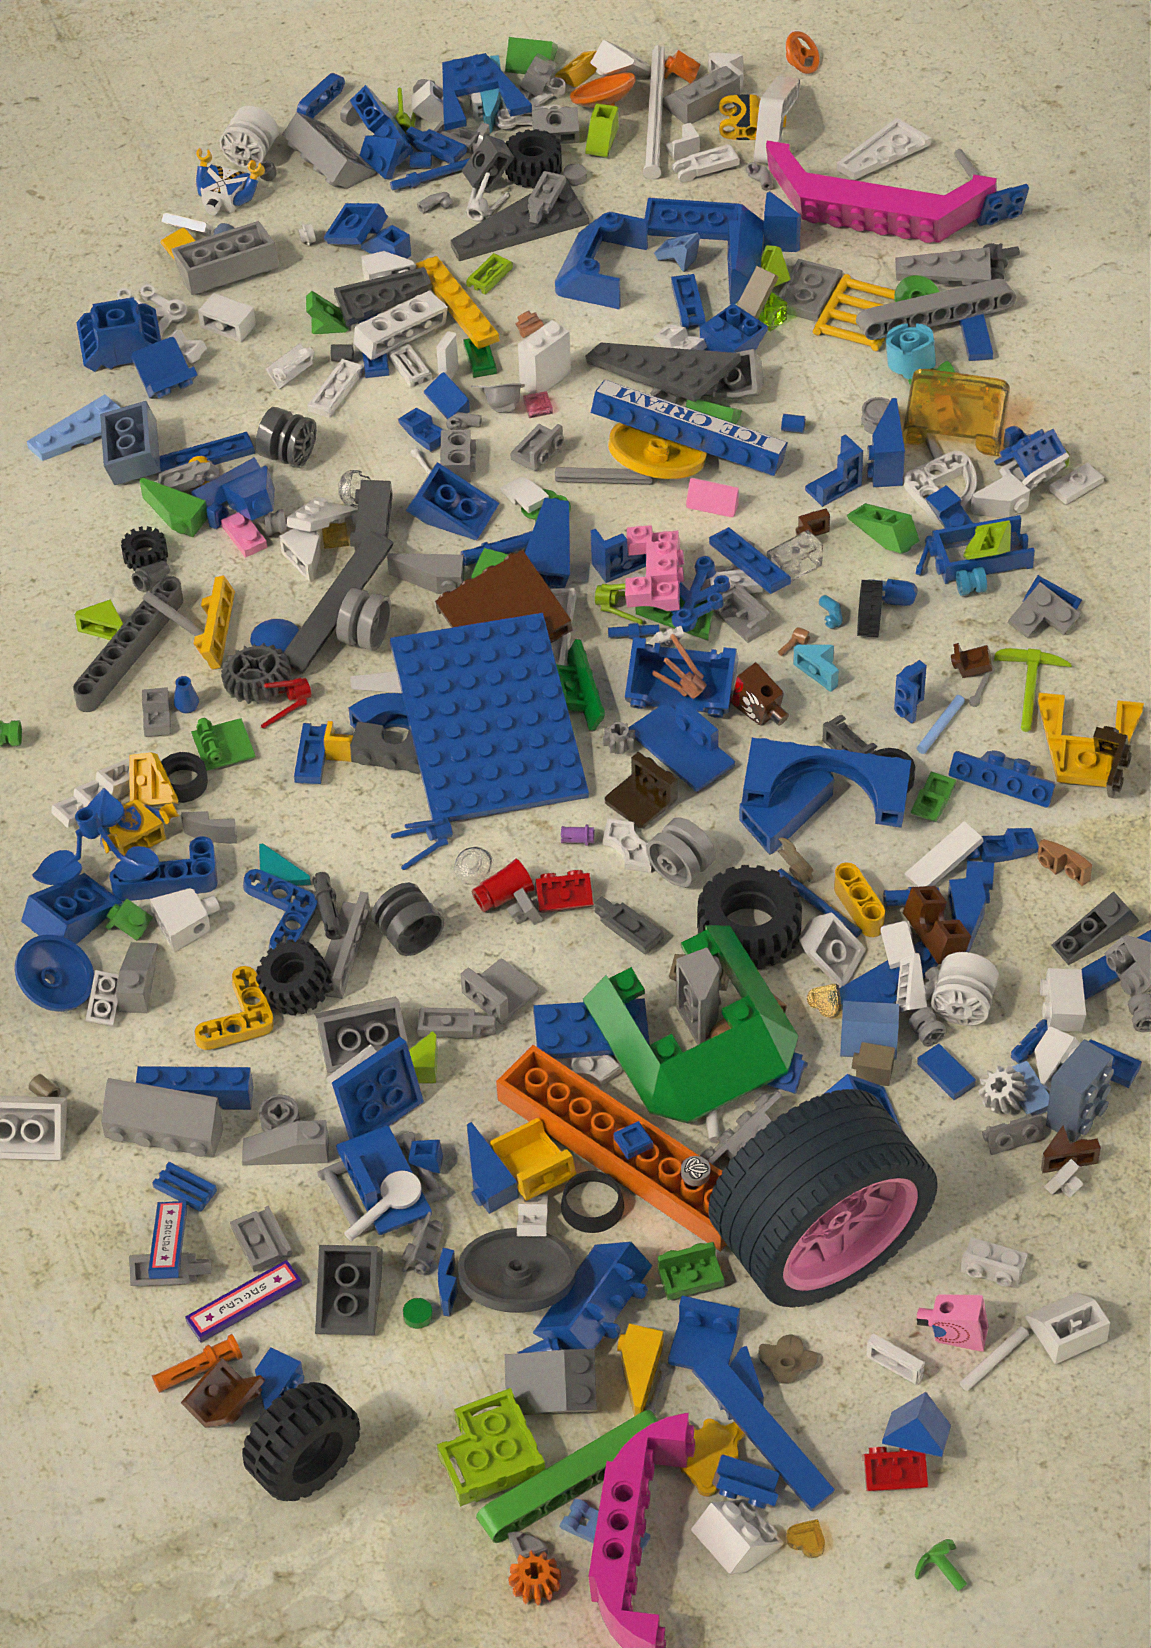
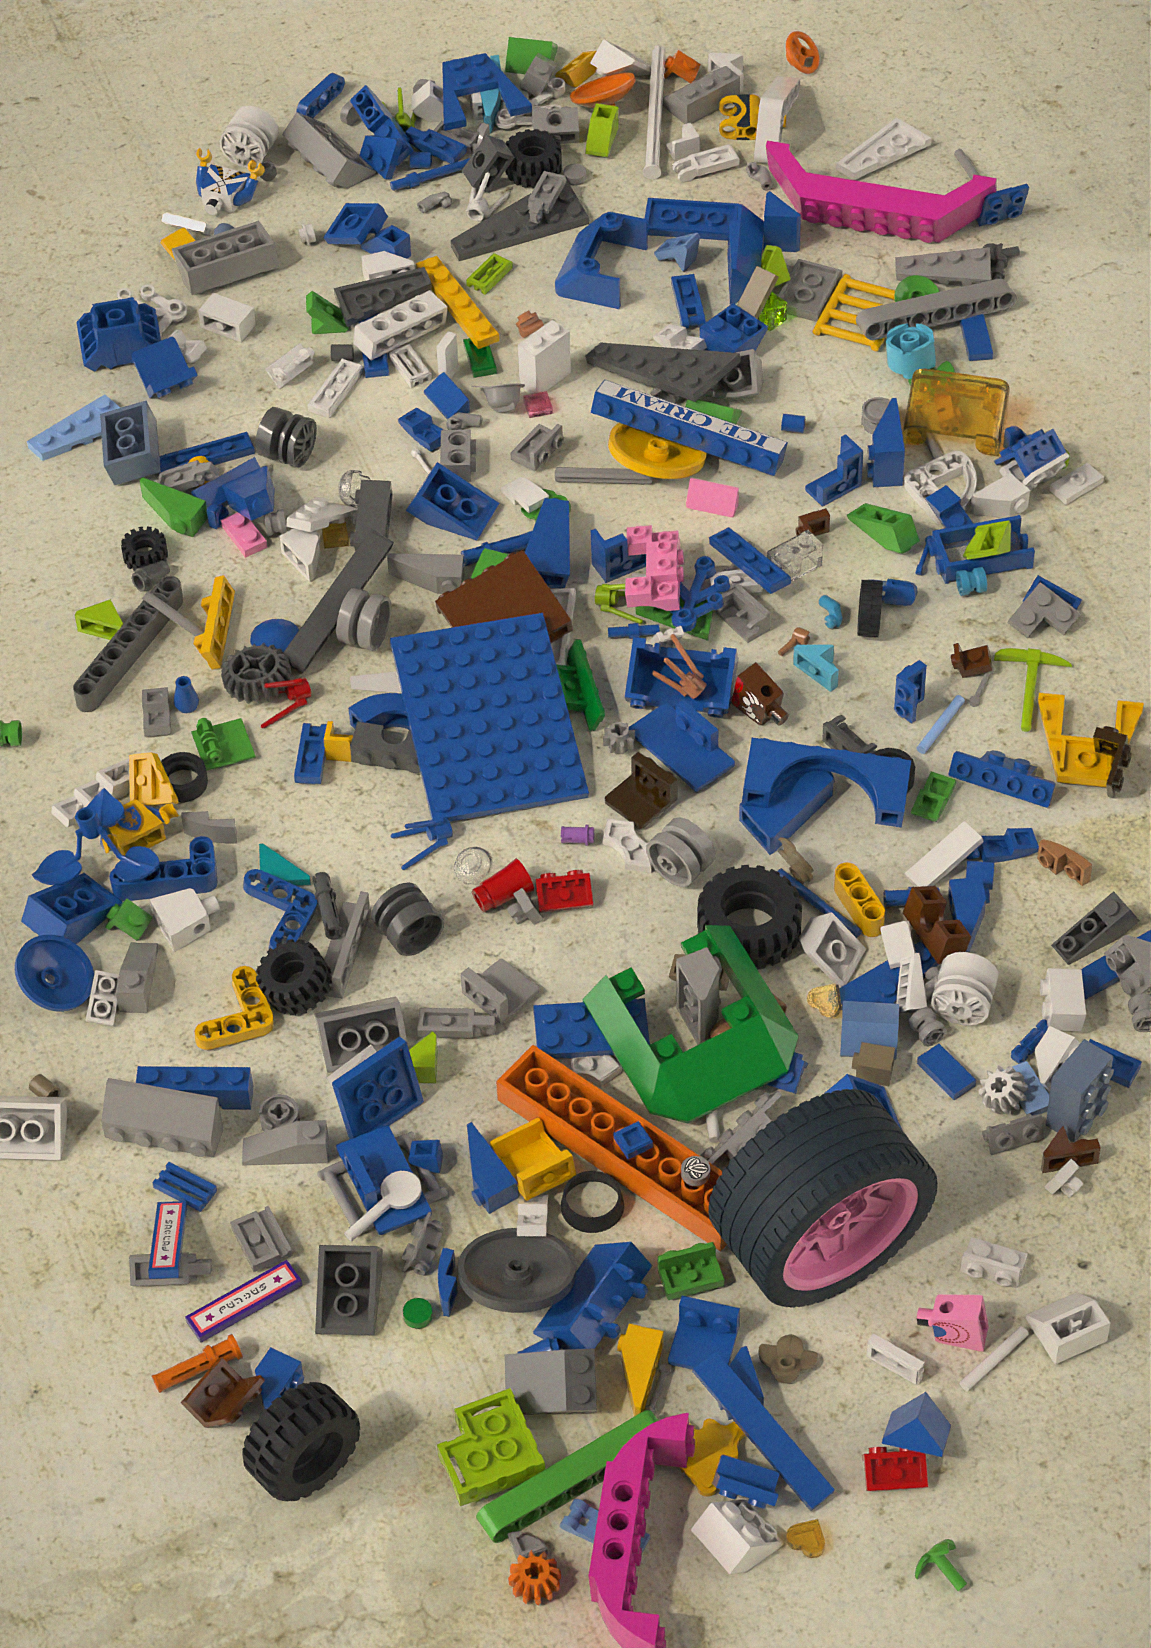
dark grey hinge [594,896,664,955] -> none

